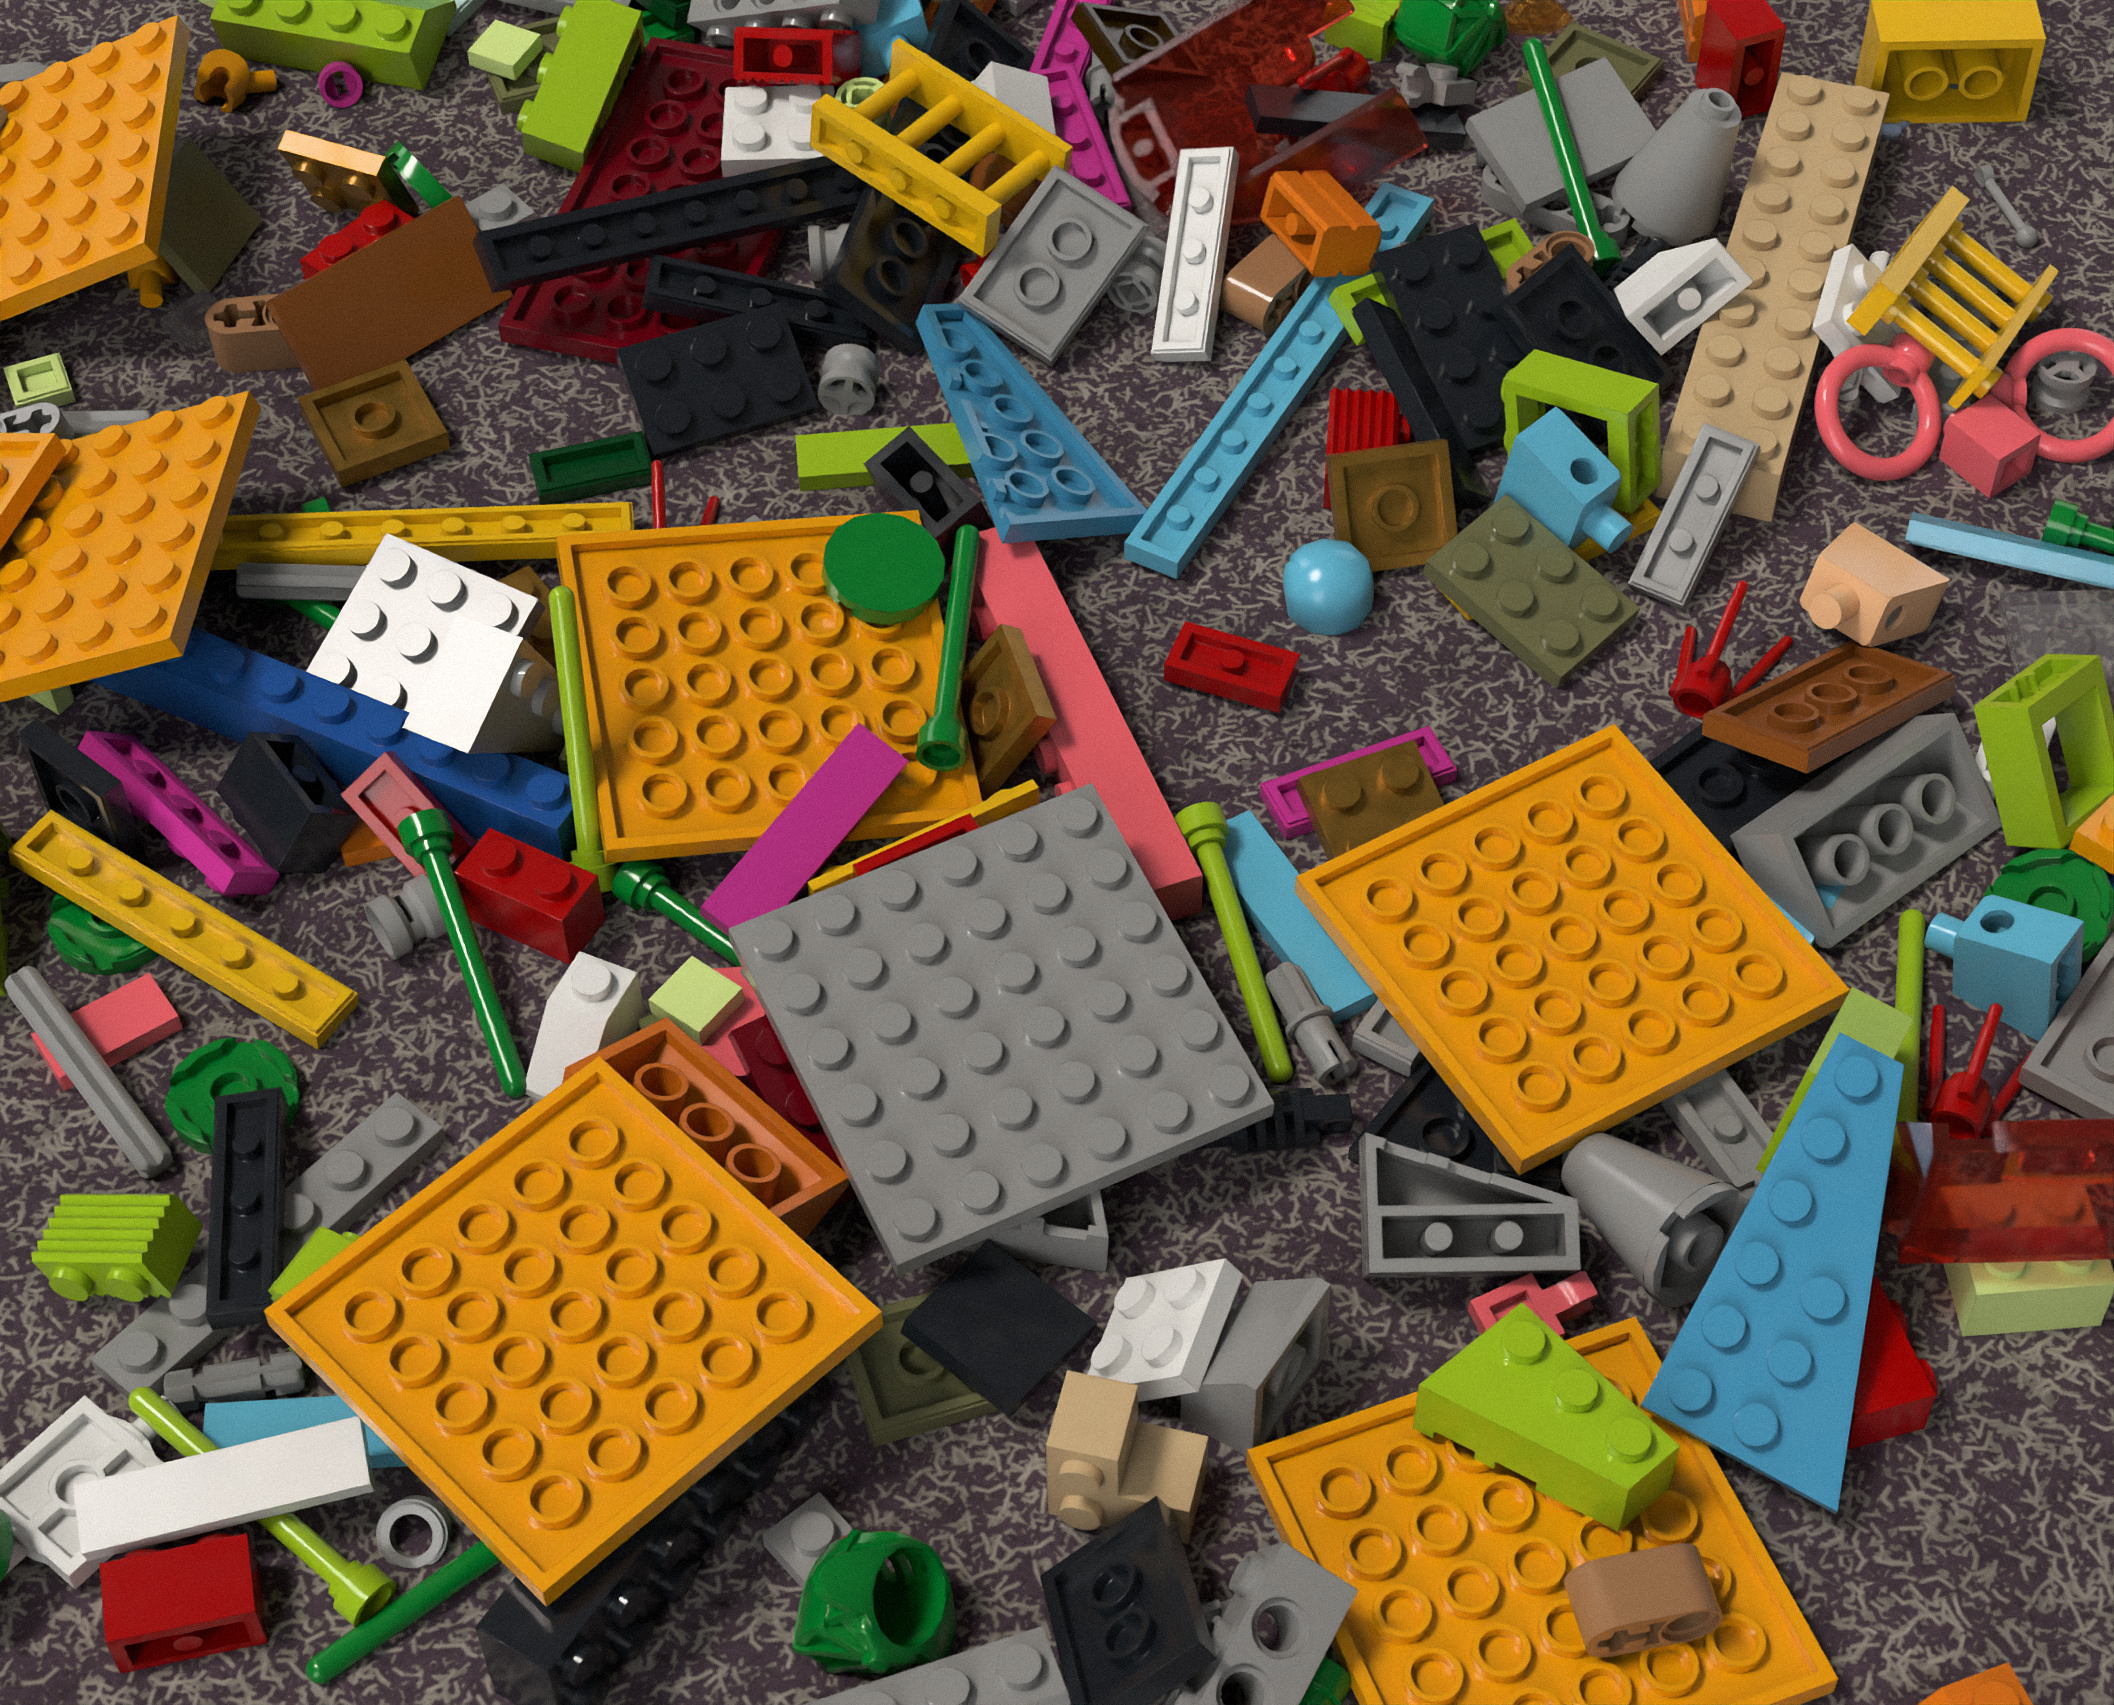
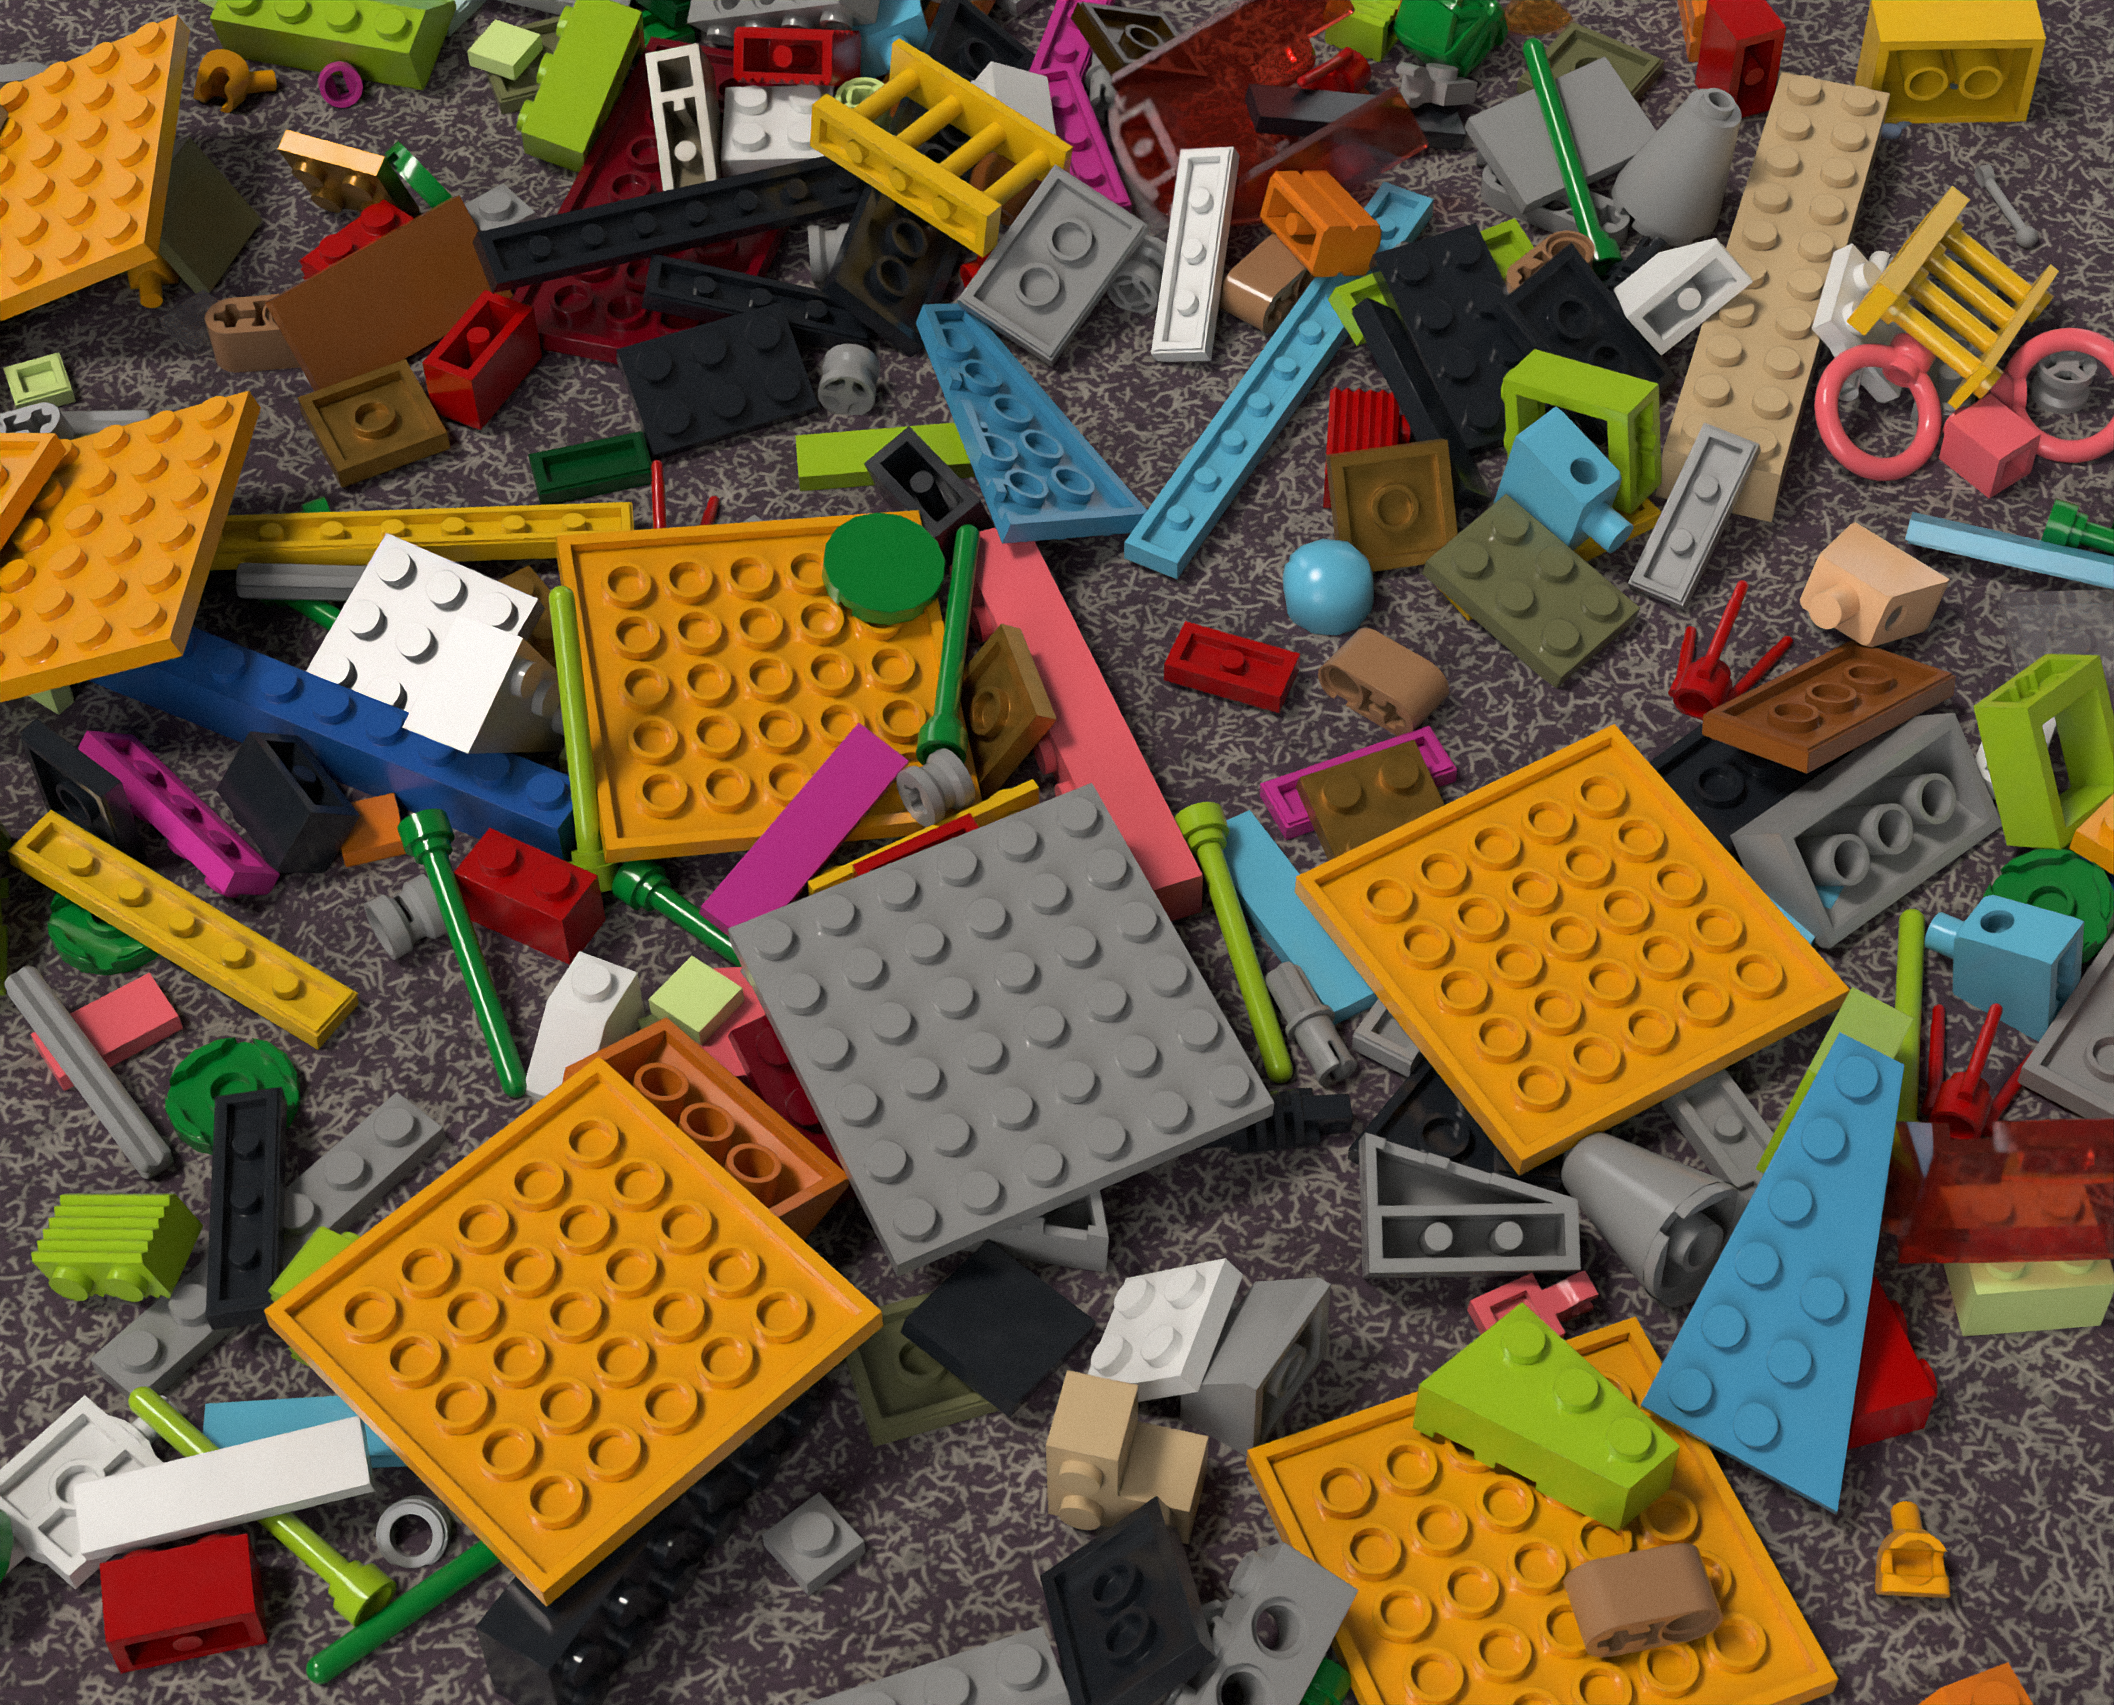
light grey axle [163,1351,306,1412] -> none
plate [341,751,477,877] -> none
green piece [792,1529,956,1675] -> none
none -> red brick [422,290,542,430]
none -> dark tan slope [645,43,721,191]
none -> light grey wheel [896,748,975,827]
none -> medium nougat beam [1318,628,1449,736]
none -> light orange piece [1875,1501,1951,1598]

